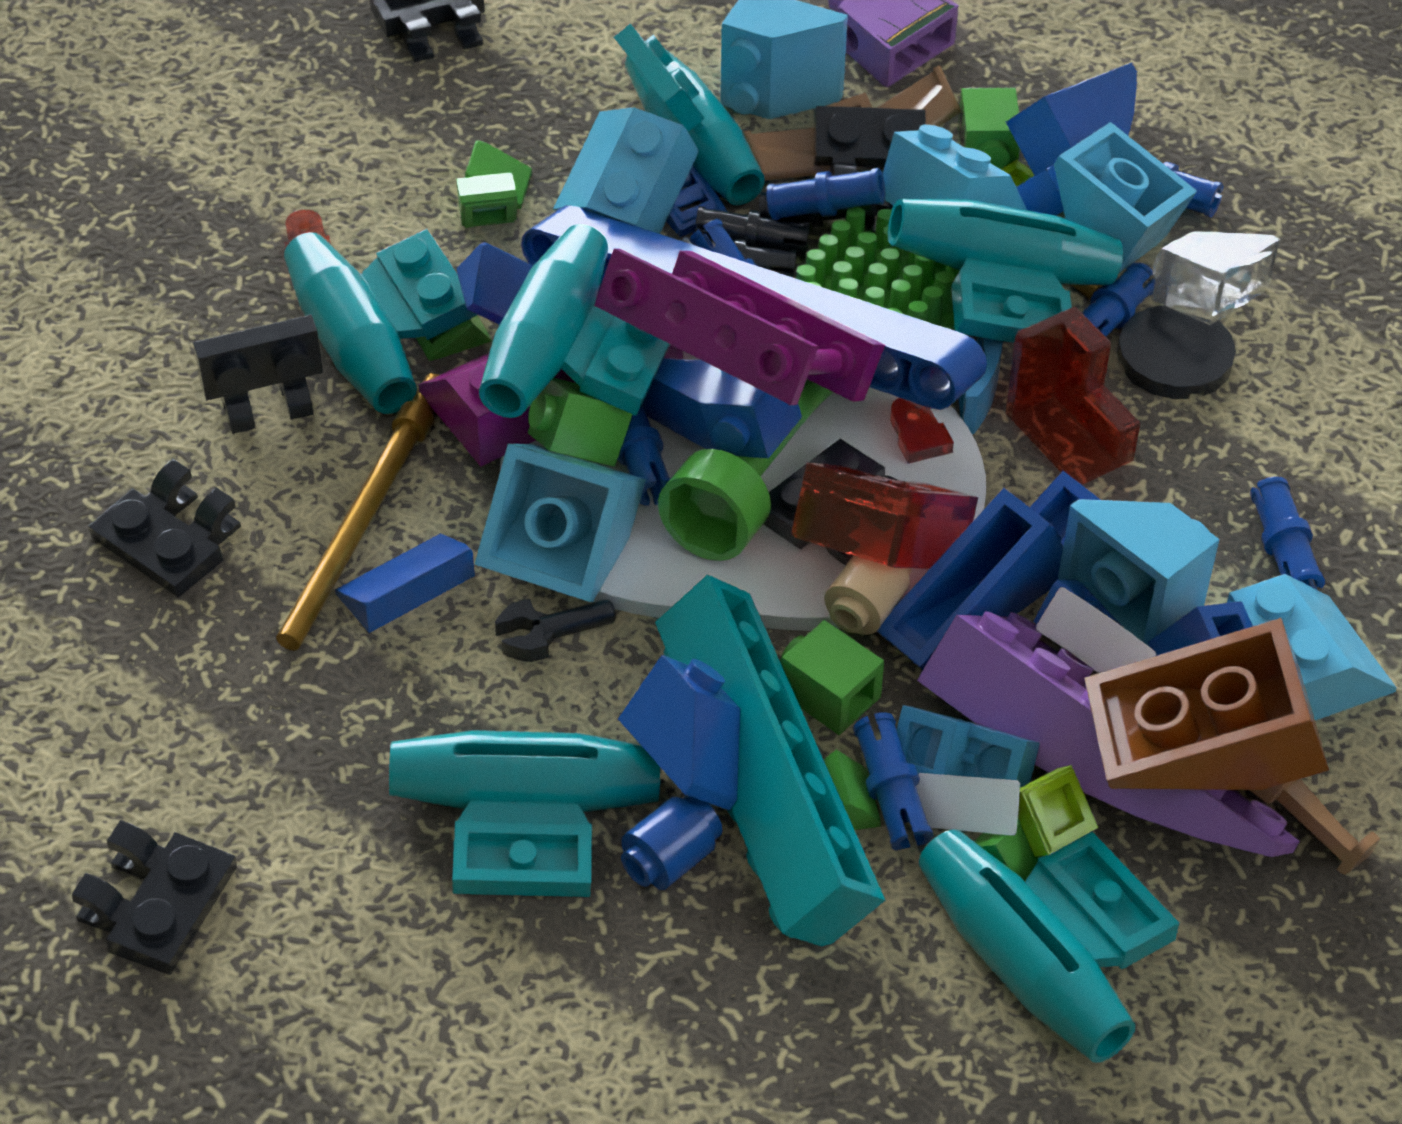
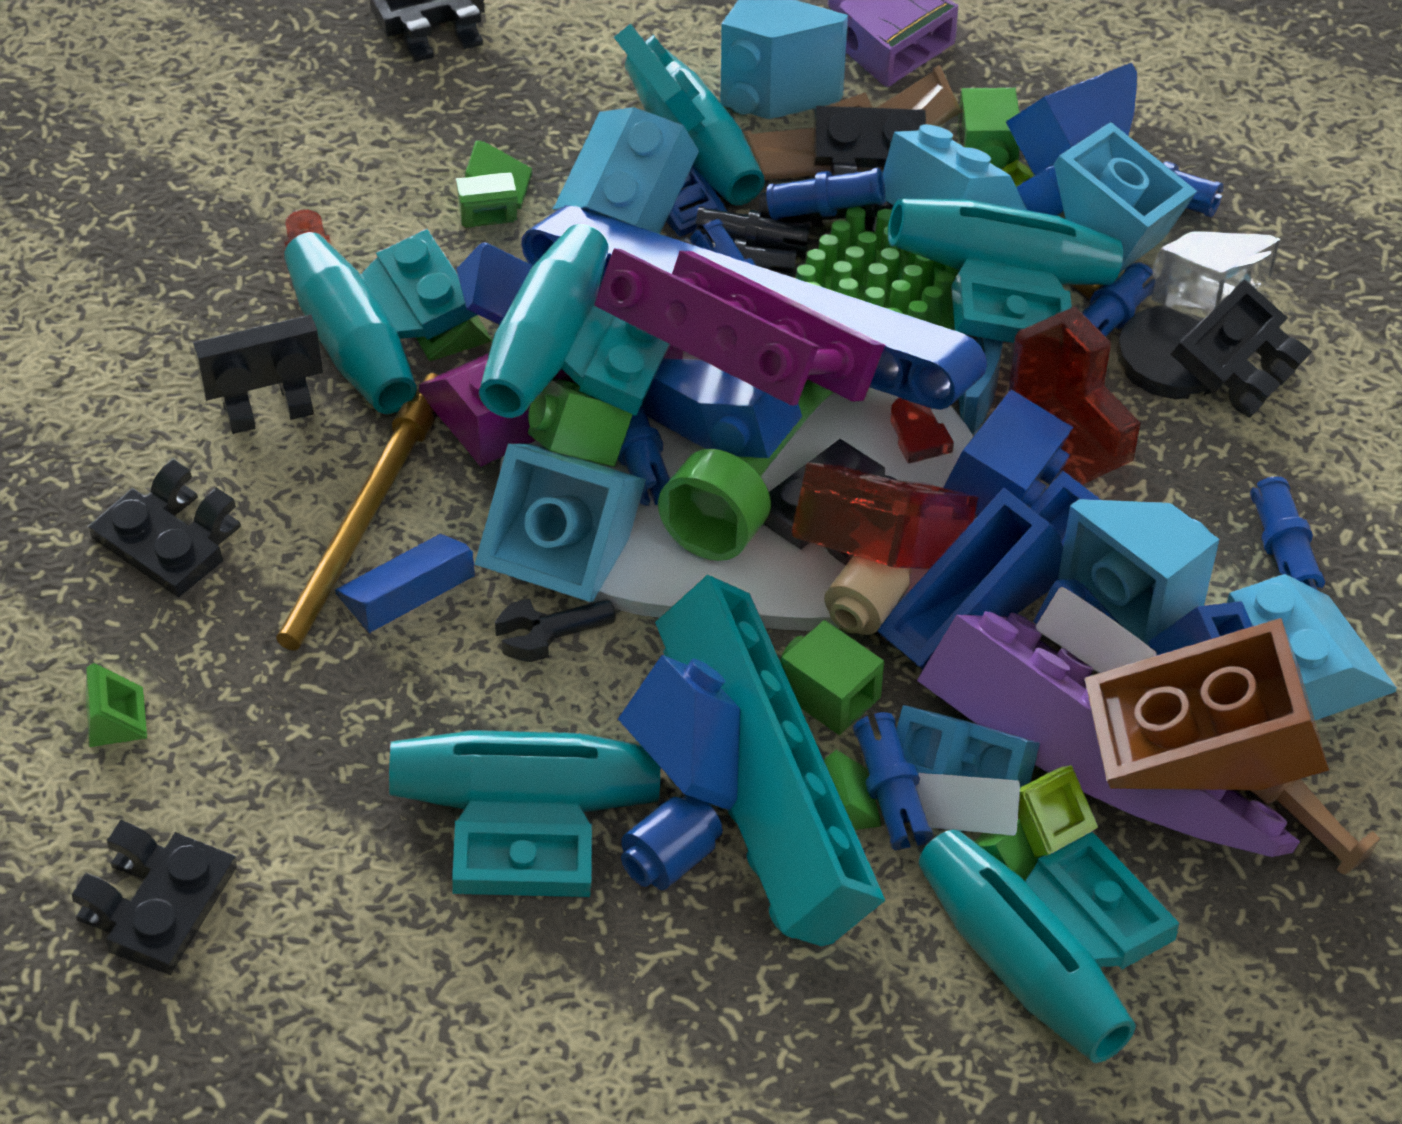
none -> bright green slope [86,663,147,747]
none -> blue brick [940,389,1073,516]
none -> black plate [1170,279,1312,418]

